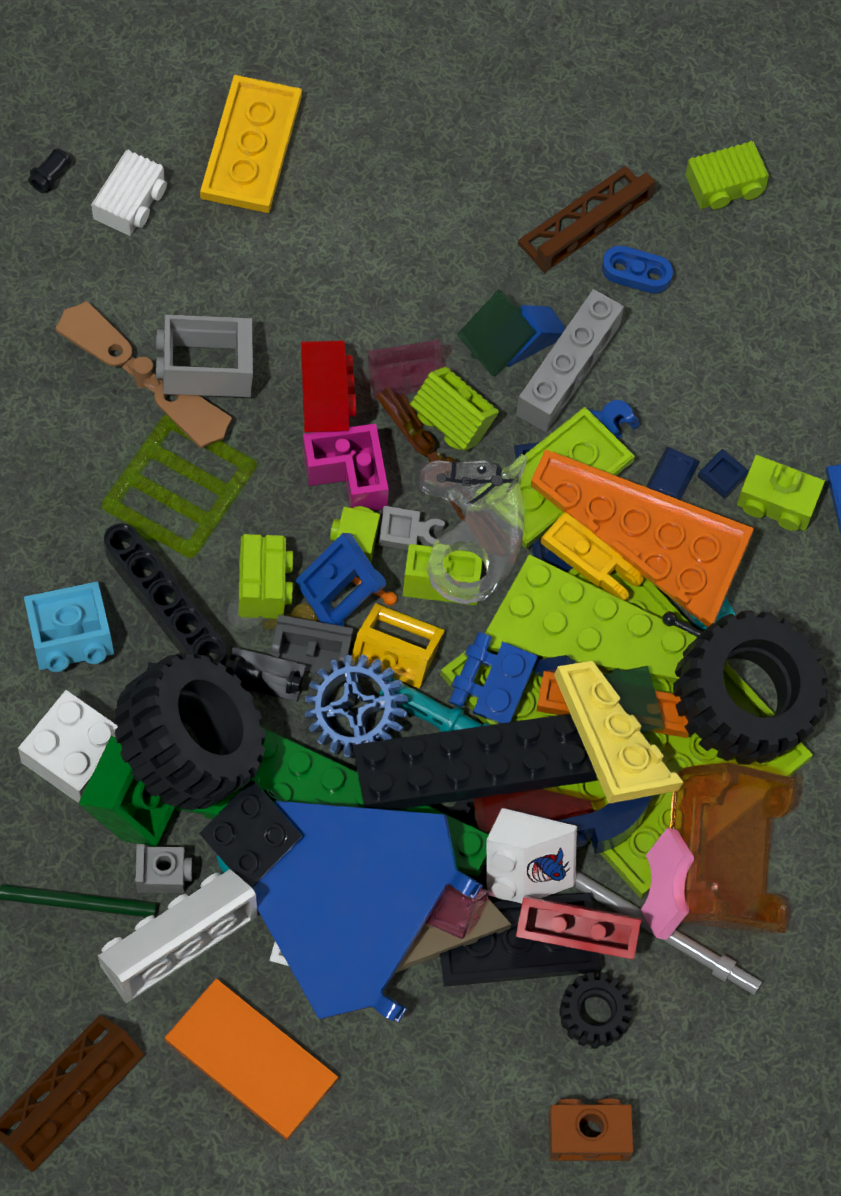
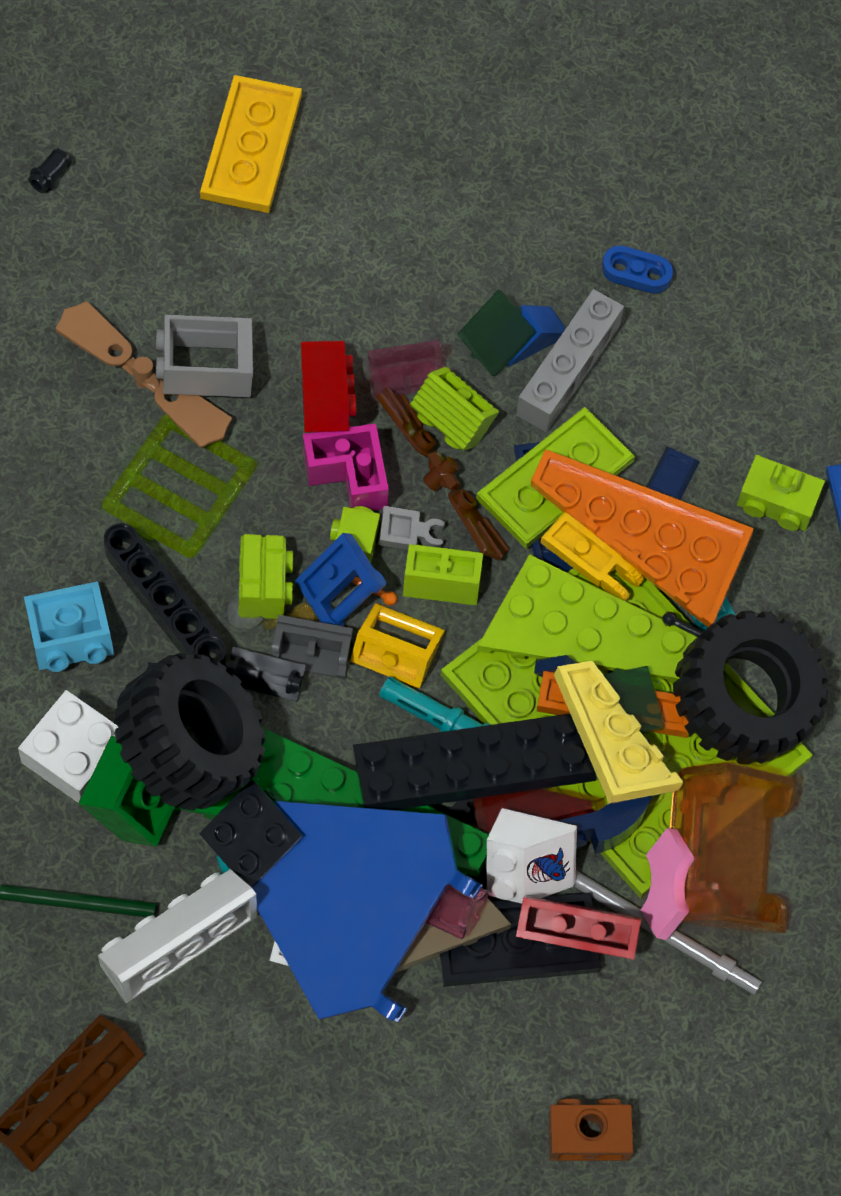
white brick [91,150,167,236] -> none
light grey brick [135,844,192,893] -> none
orange tile [164,978,338,1141] -> none
medium blue gear [305,655,408,758] -> none
clear animal [418,454,528,604] -> none
blue plate [449,632,538,724] -> none
reddish brown fence [518,166,655,273] -> none
black tyre [559,972,633,1049] -> none
blue piece [588,400,640,439] -> none
lime brick [685,141,769,209] -> none
dark blue tile [697,449,749,499] -> none

